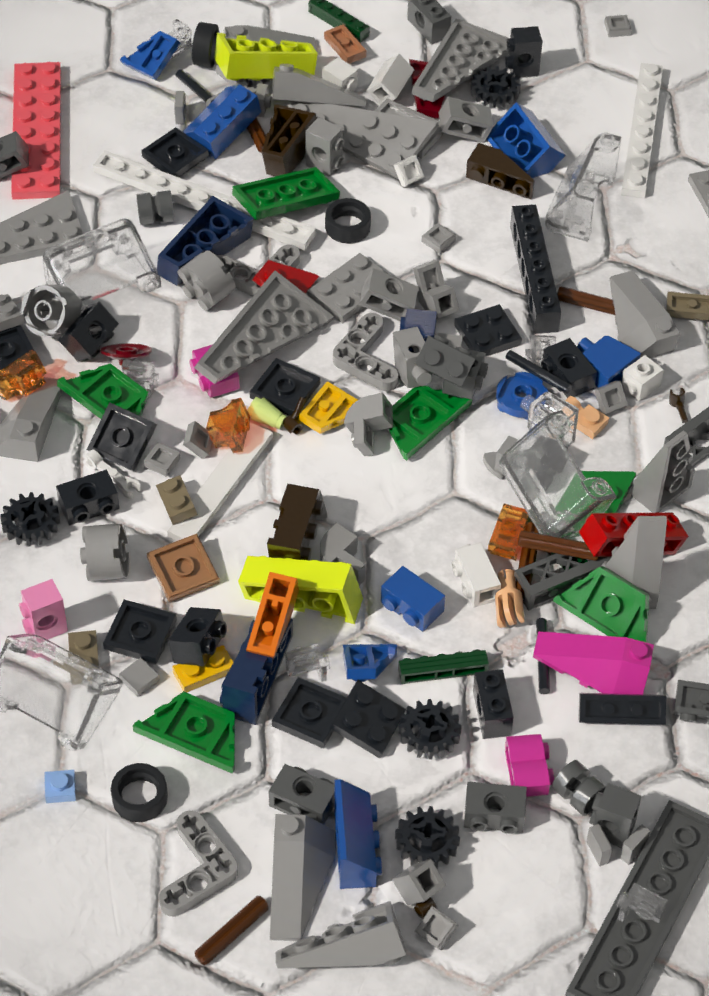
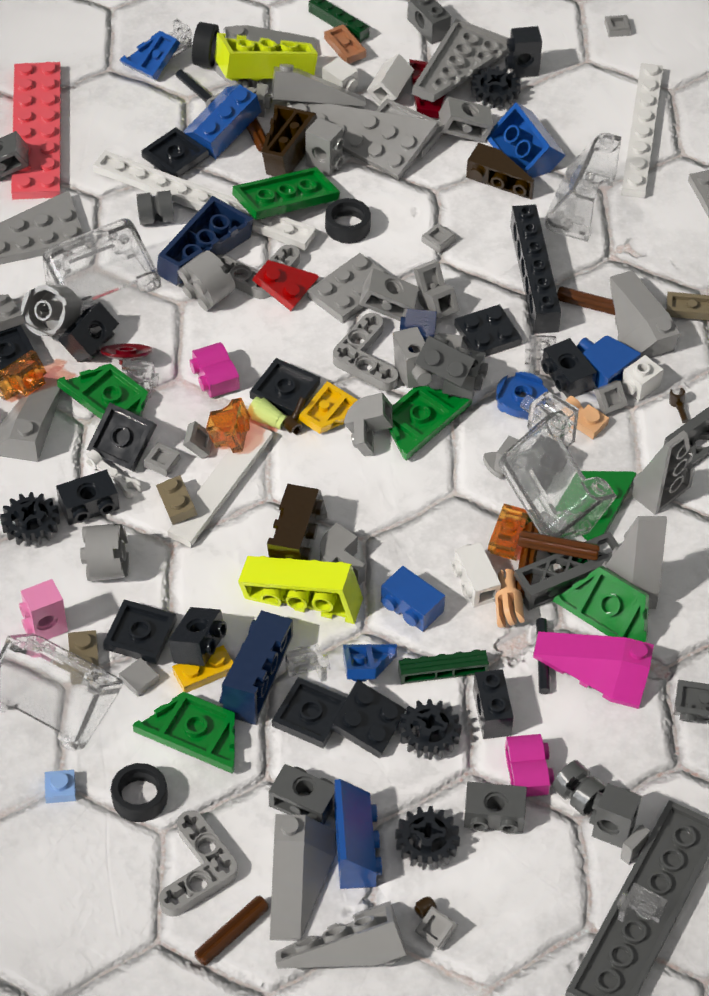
medium nougat tile [147,533,220,603] -> none
light grey tile [174,91,186,124] -> none
light grey wing [194,271,334,384] -> none
orange slope [246,572,299,658] -> none
light grey brick [392,859,446,906] -> none
white tile [394,155,425,187] -> none
black bar [505,350,572,394] -> none
black plate [578,693,667,725] -> none
red brick [579,512,689,557] -> none
light grey tile [586,824,612,867] -> none

